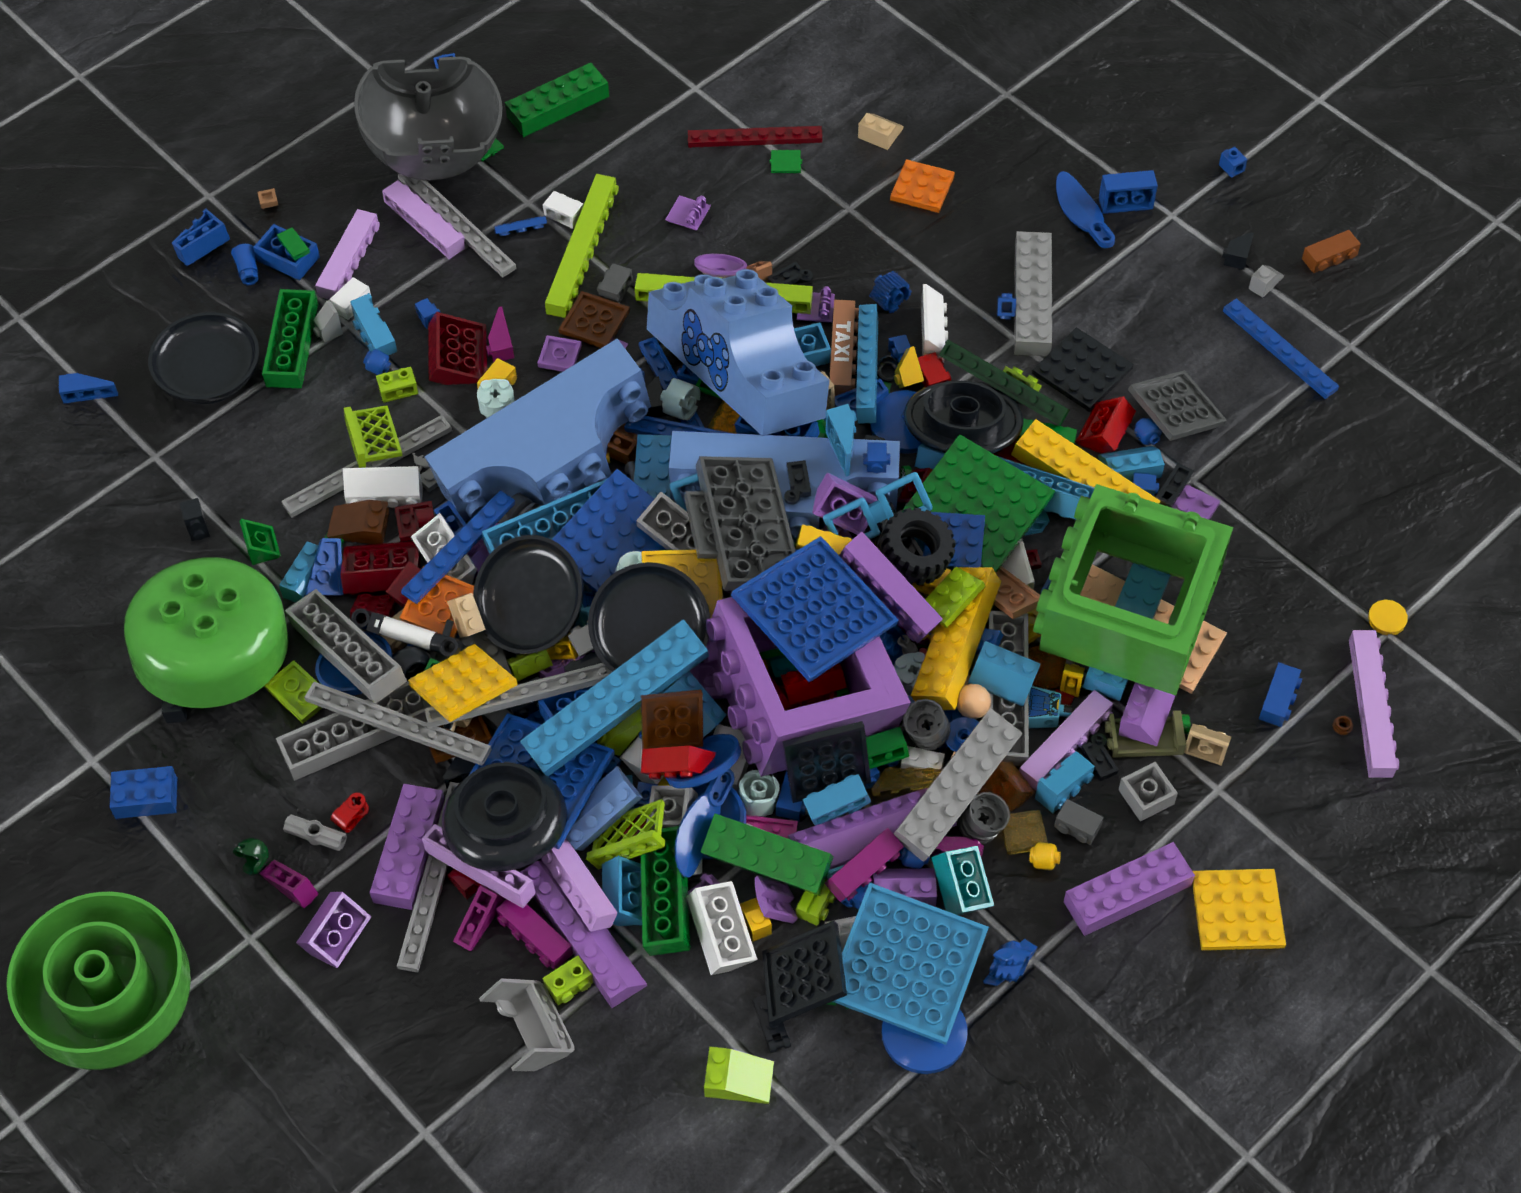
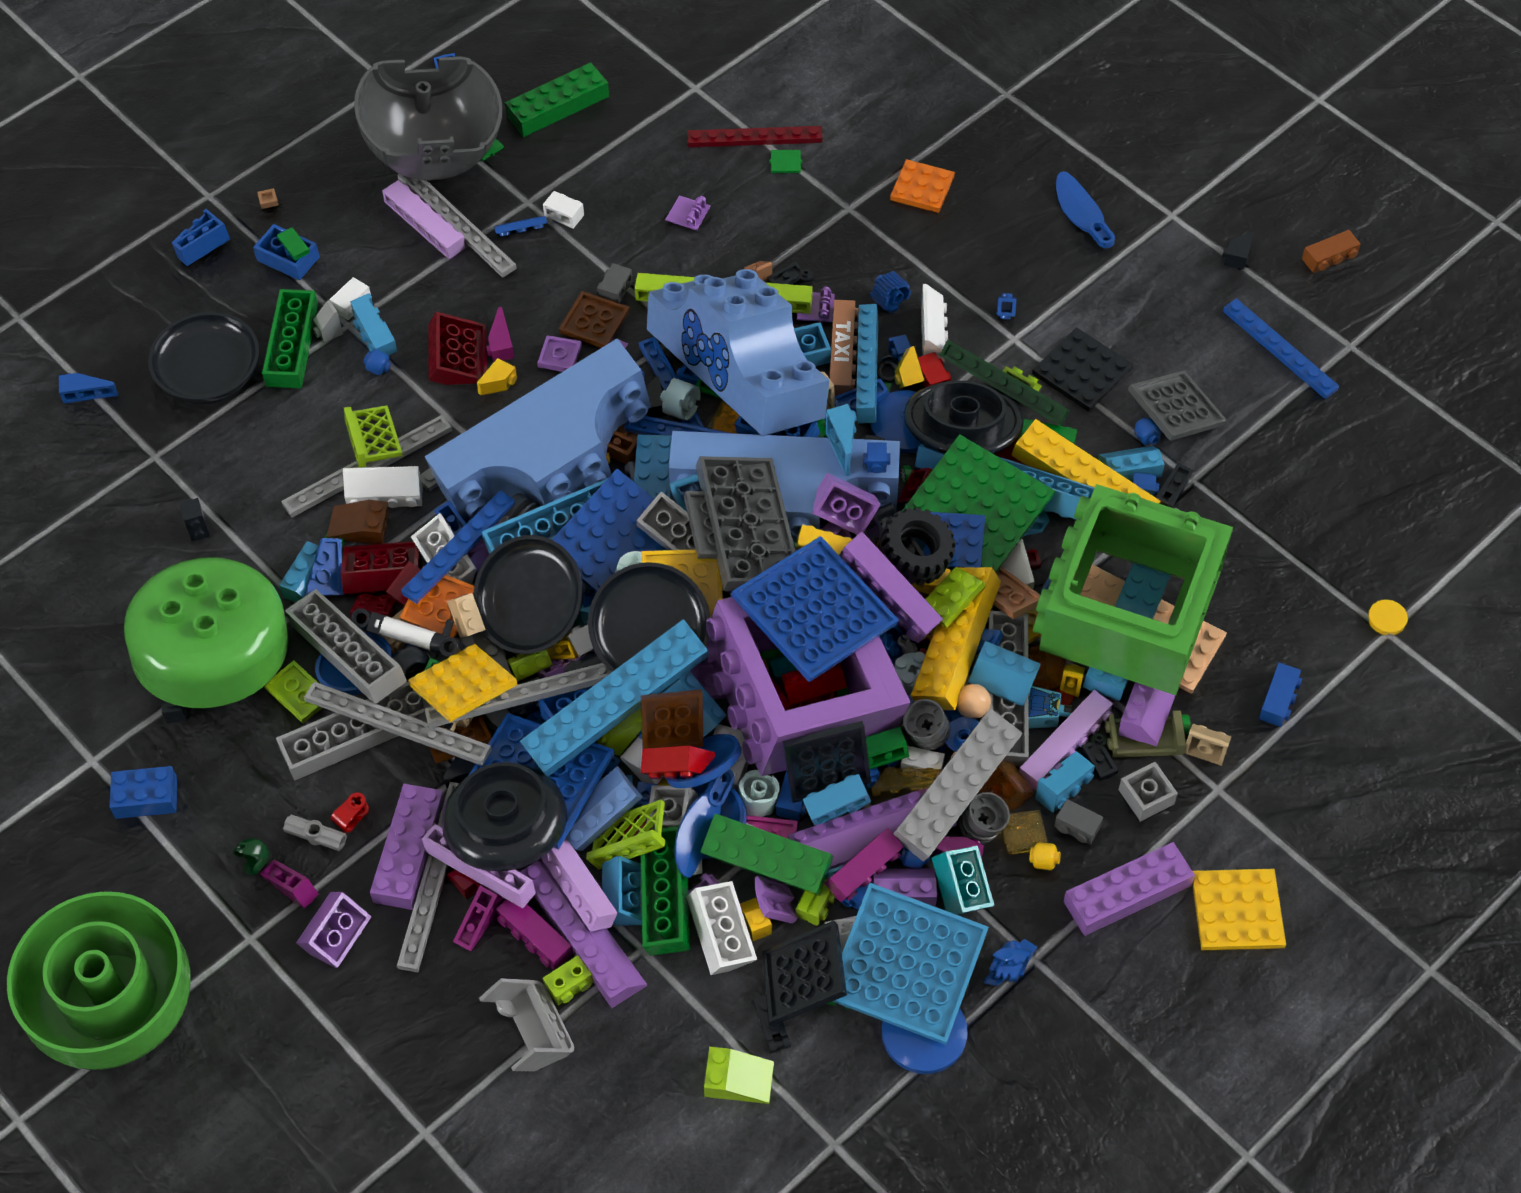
blue plant [231,244,258,285] -> none
green slope [240,519,281,565] -> none
lavender brick [315,209,380,300] -> none
lime brick [376,367,418,403] -> none
dark red plate [395,501,435,542] -> none
light grey piece [412,453,430,472] -> none
blue brick [415,298,440,329] -> none
light aqua brick [477,379,515,418] -> none
lime brick [545,174,619,318] -> none
medium lavender dish [694,254,747,279] -> none
black hinge [784,460,811,504] -> none
dark azure bar [823,472,933,540] -> none
tan slope [858,113,904,150] -> none
light grey brick [1014,231,1052,356] -> none
red slope [1075,396,1136,454] -> none
blue brick [1099,170,1158,214] -> none
medium lavender plate [1172,485,1220,520] -> none
blue brick [1219,147,1248,178] -> none
light grey slope [1249,265,1284,298] -> none
reddish brown plate [1333,716,1353,735] -> none
lavender brick [1349,630,1399,778] -> none

